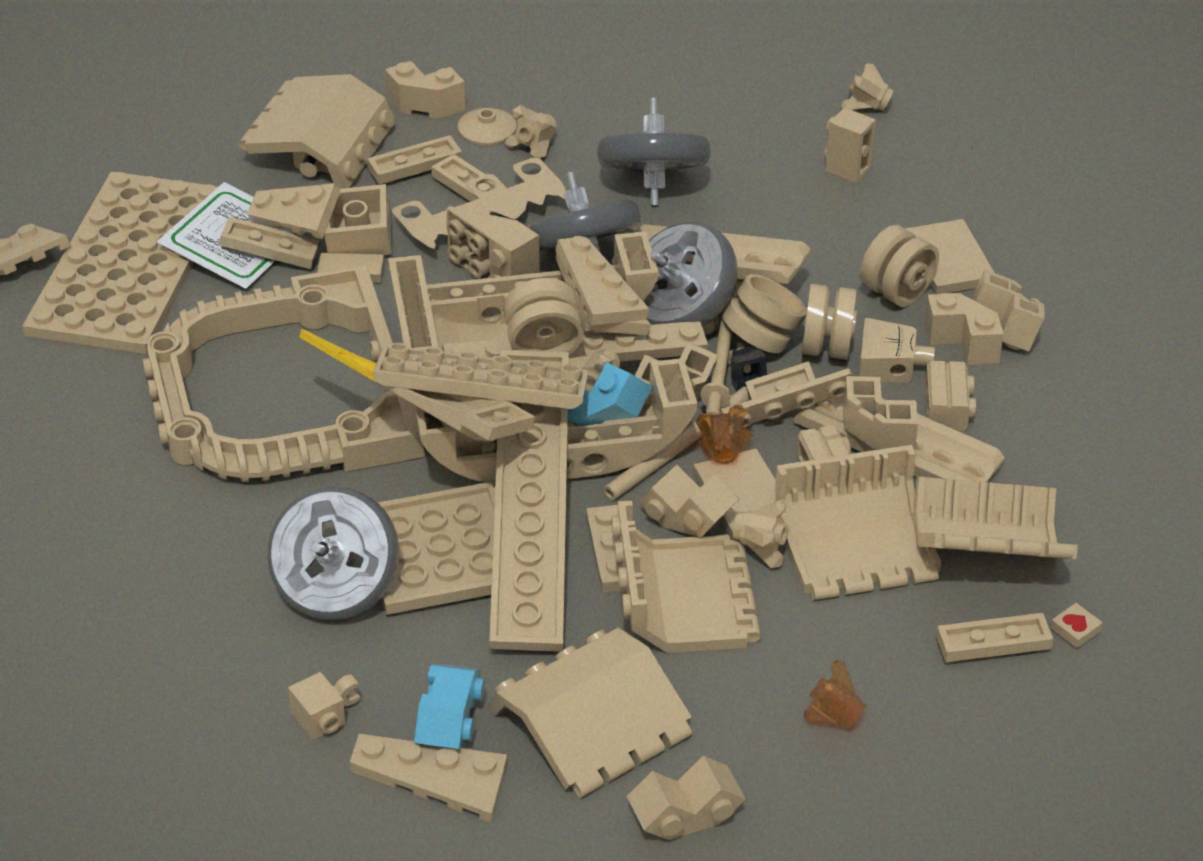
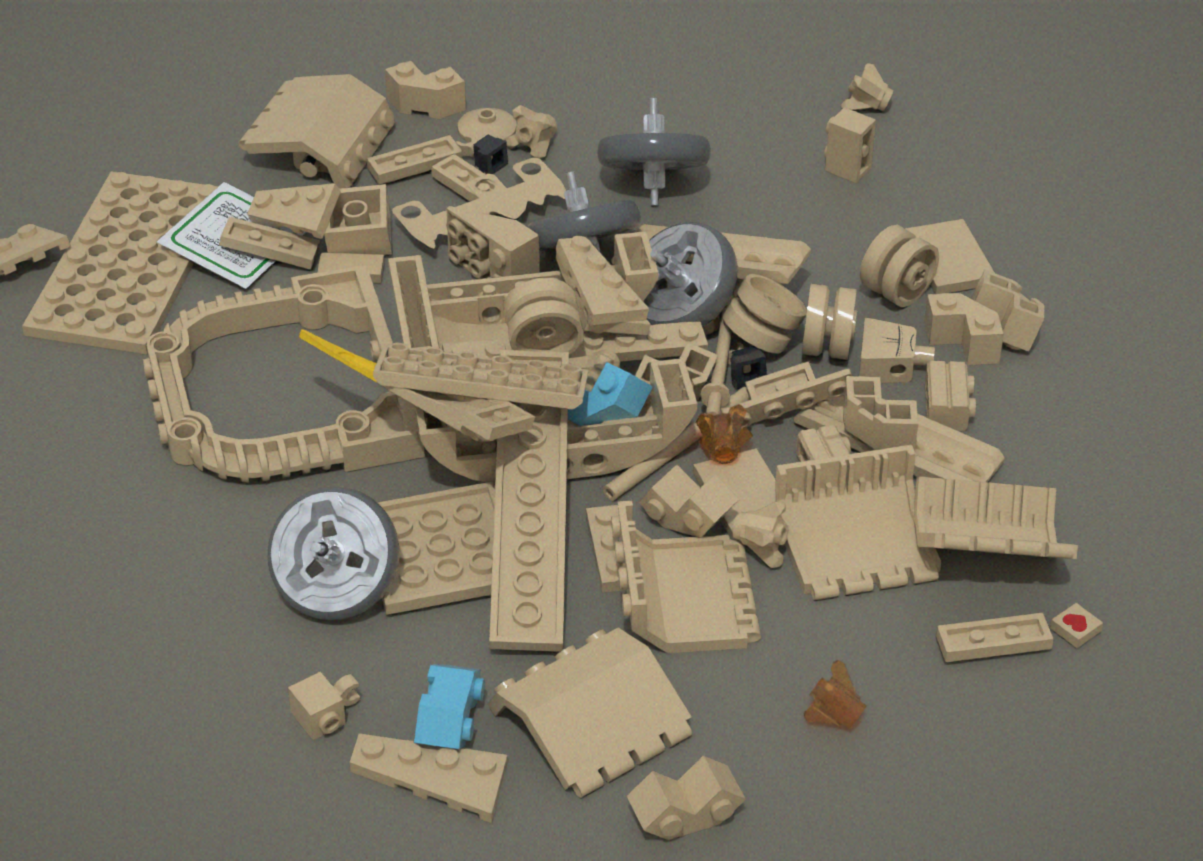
none -> black piece [456,134,508,174]

